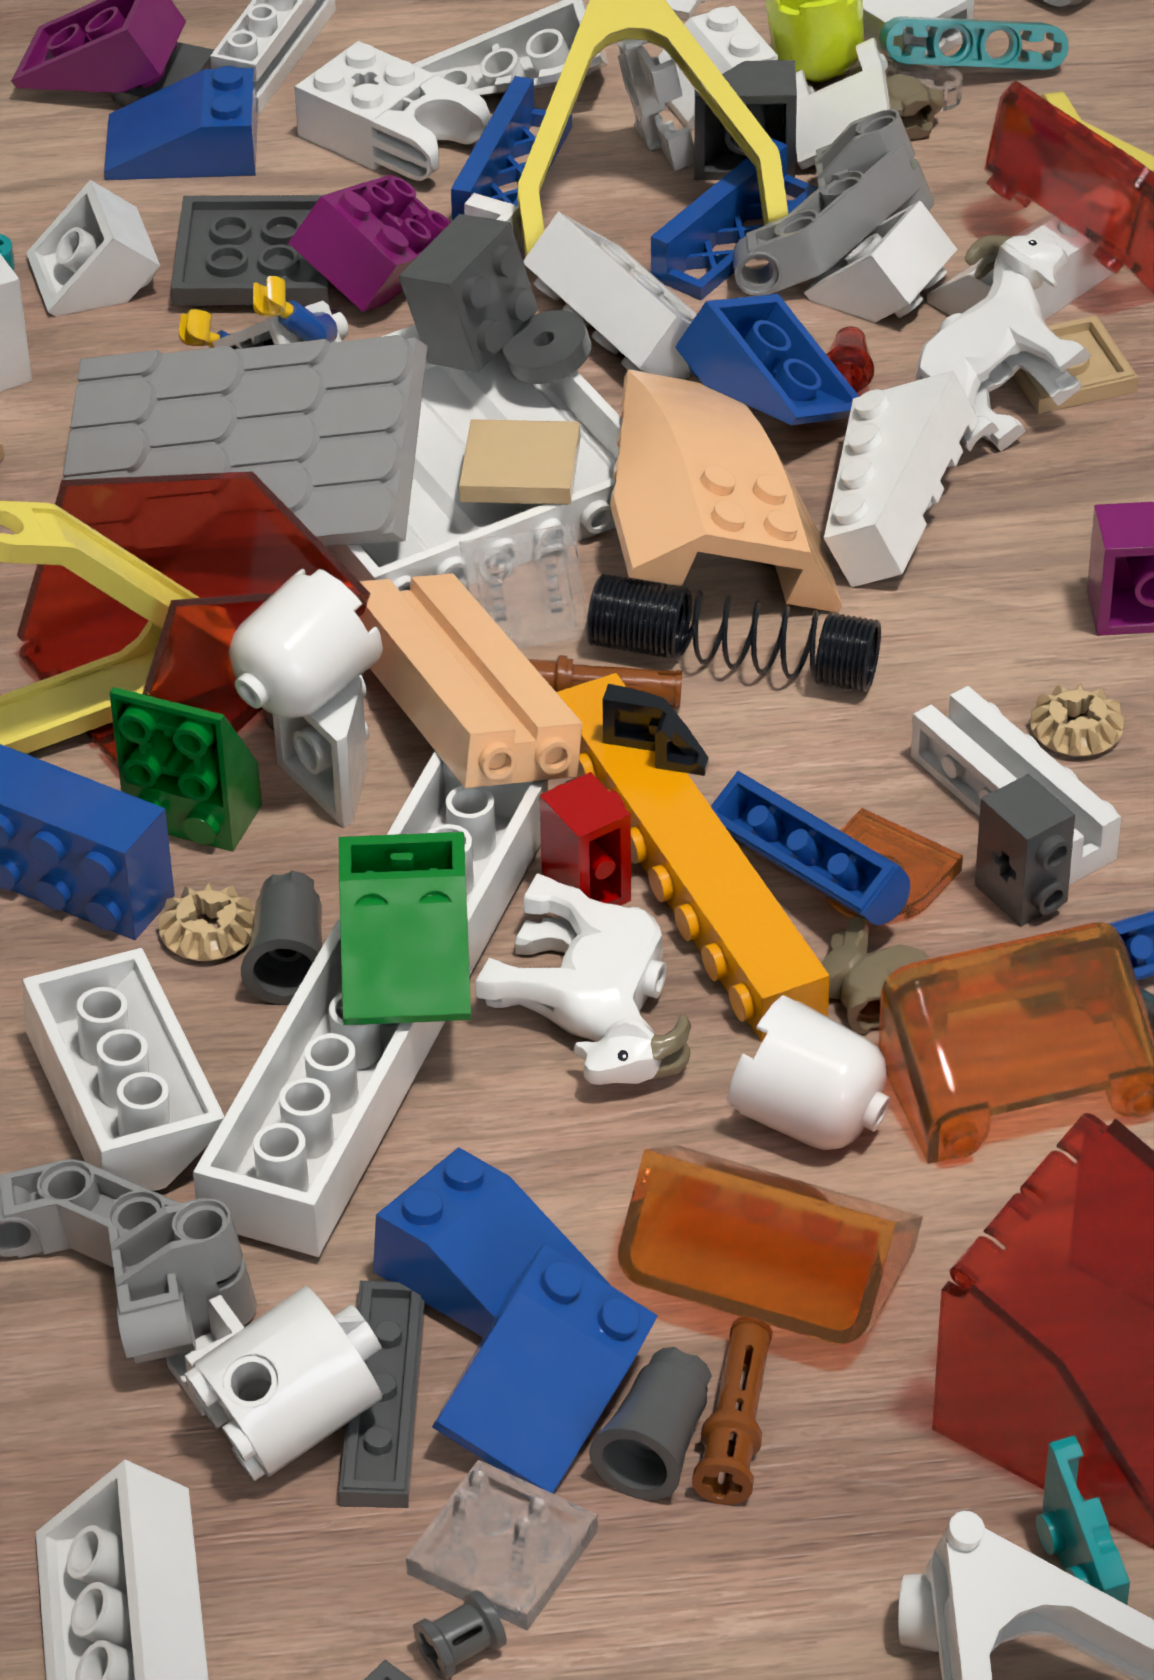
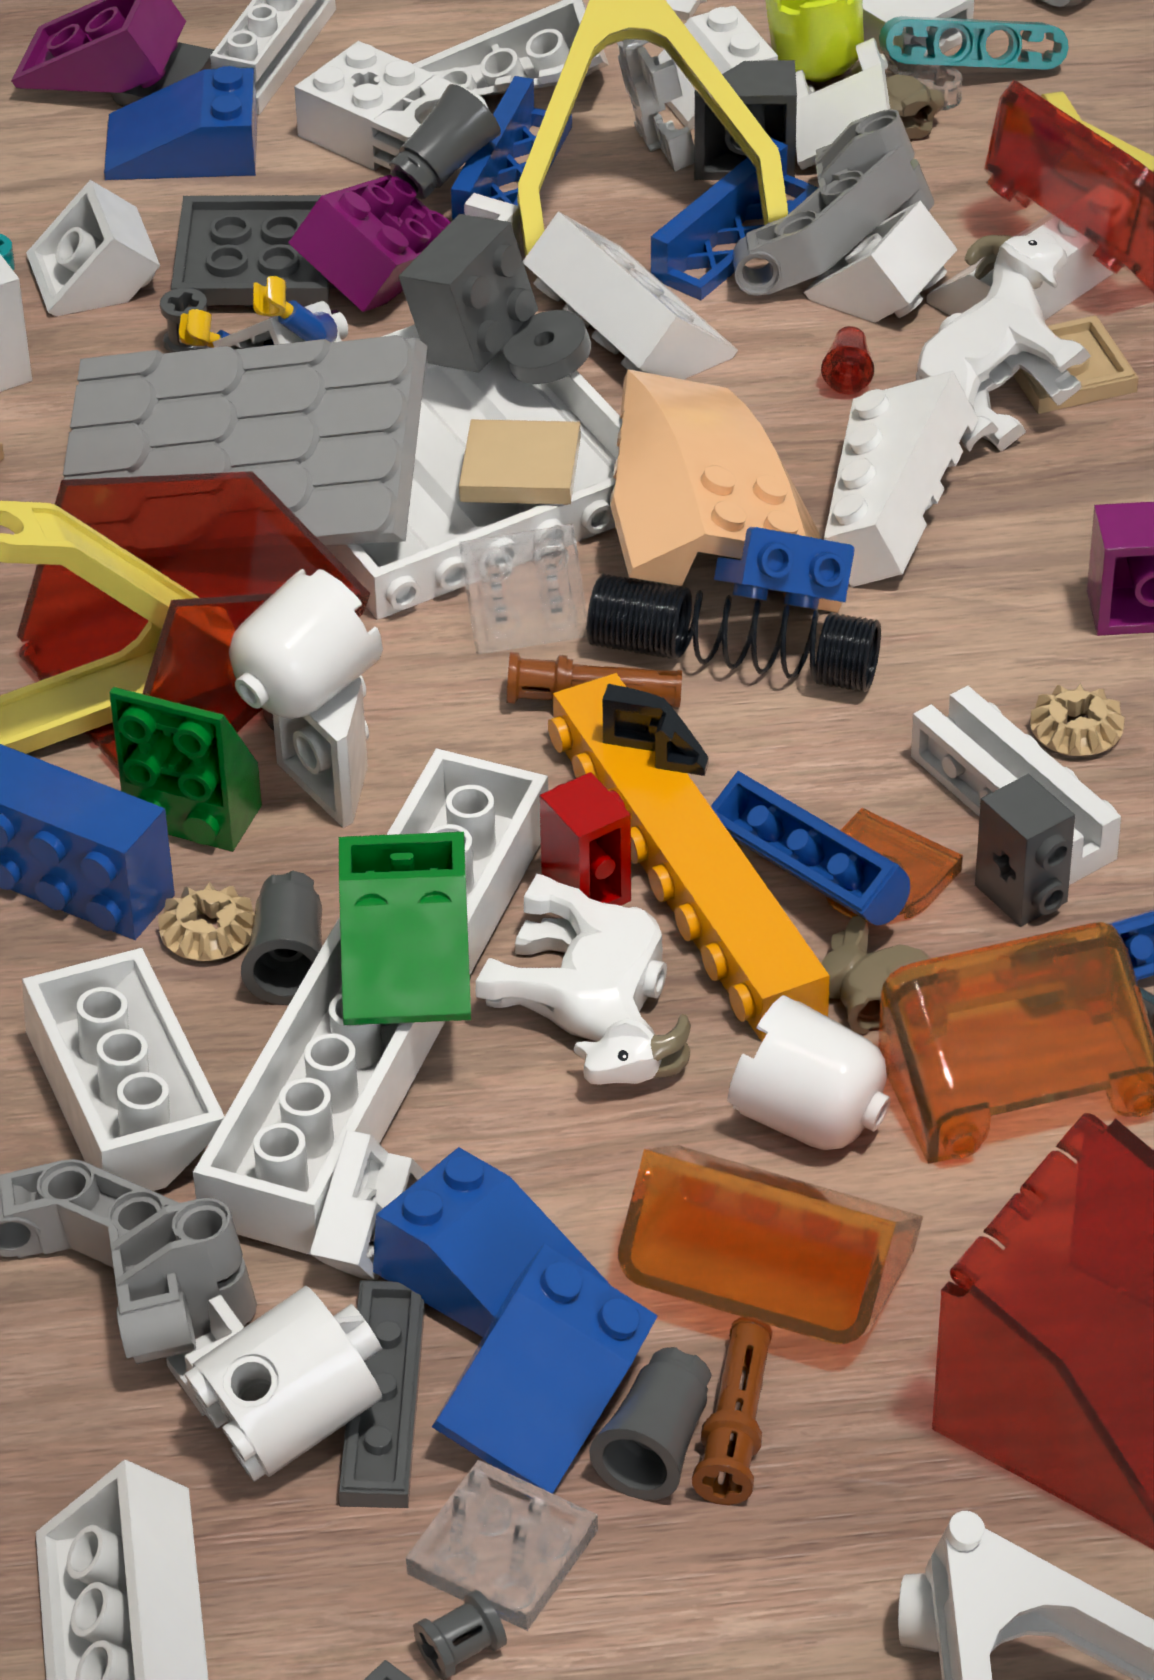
light nougat brick [346,573,583,788] -> none
blue slope [675,294,859,425] -> none
teal wing [1036,1435,1130,1605] -> none
none -> dark grey bush [160,288,209,353]
none -> white slope [310,1130,426,1281]
none -> dark grey plant [389,84,501,200]
none -> blue bracket [714,527,855,610]

